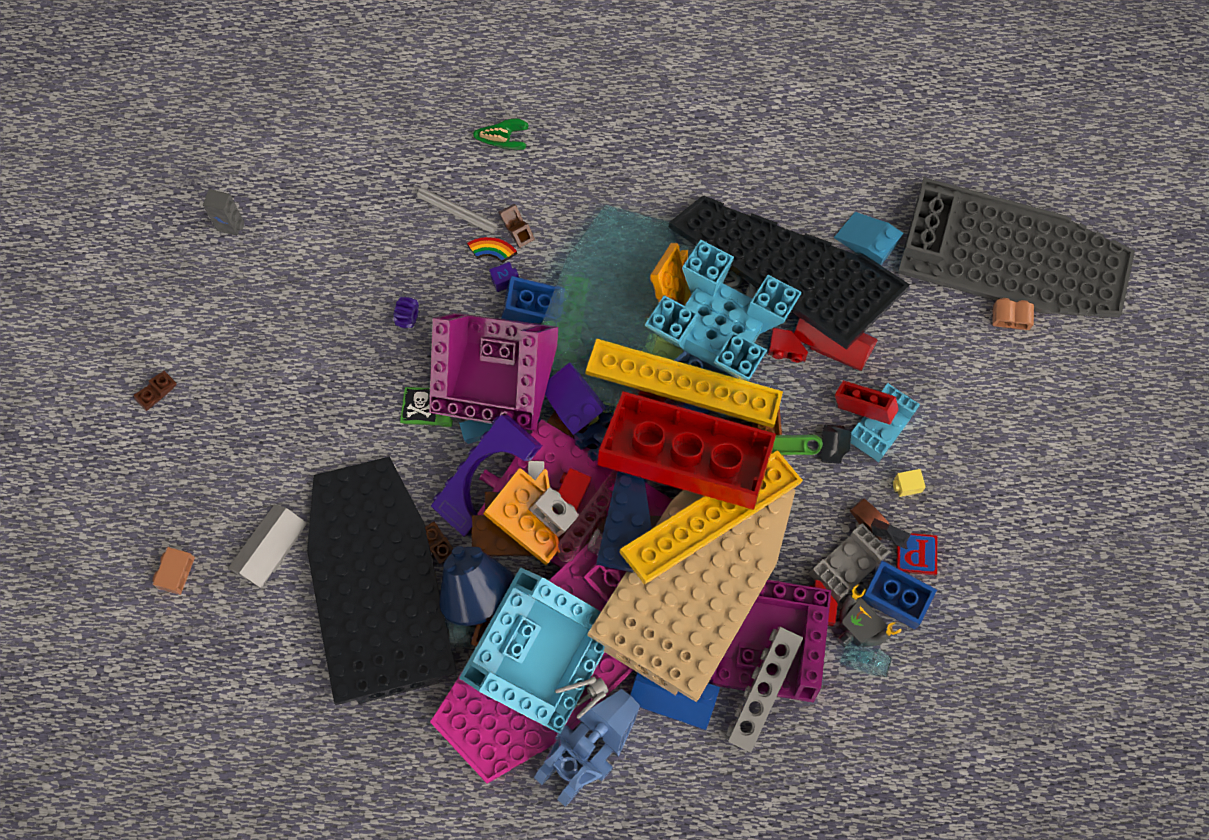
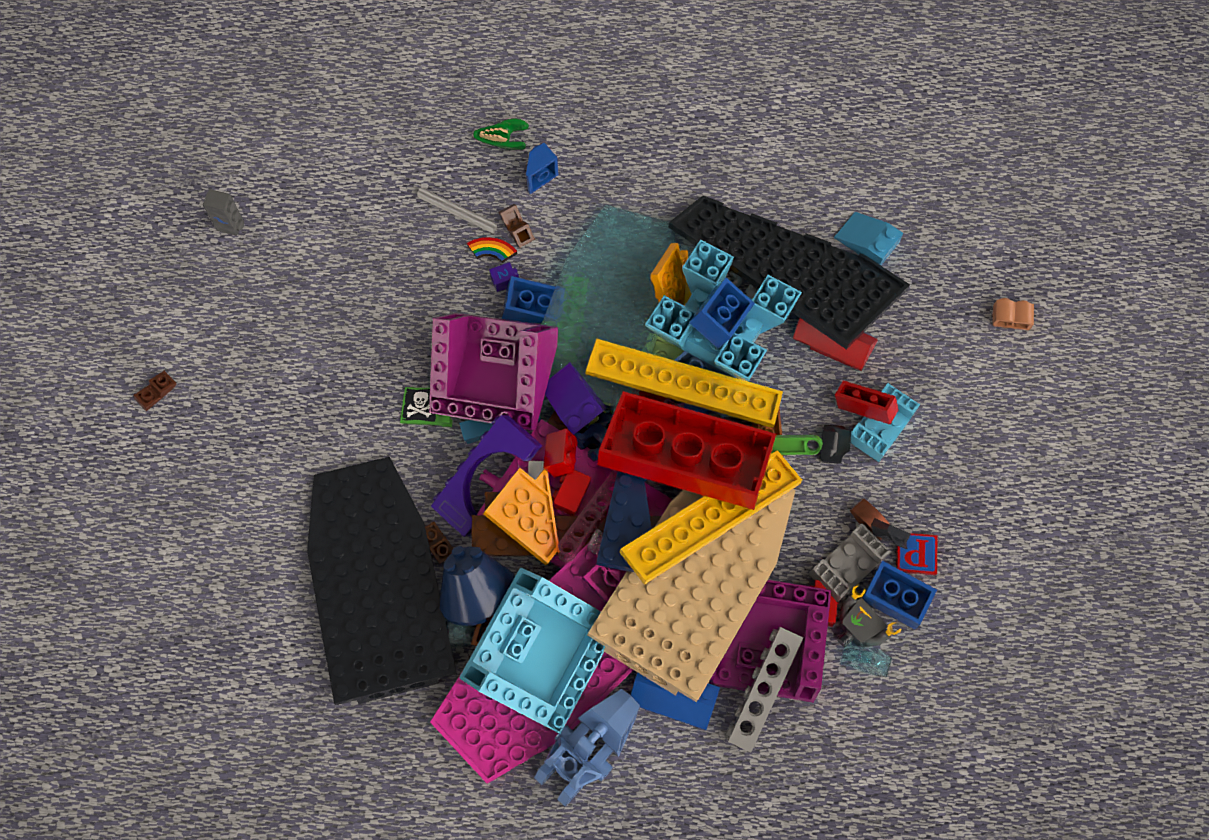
nougat brick [153,547,195,595] -> none
light grey slope [228,504,307,589] -> none
dark purple gear [393,297,419,328] -> none
light grey brick [529,488,579,537] -> none
light grey plant [555,676,608,719] -> none
red slope [768,328,808,363] -> none
light yellow brick [893,469,926,497] -> none
dark grey wing [898,177,1135,318] -> none
none -> blue slope [526,143,558,194]
none -> red brick [543,429,578,477]
none -> blue brick [689,278,755,348]

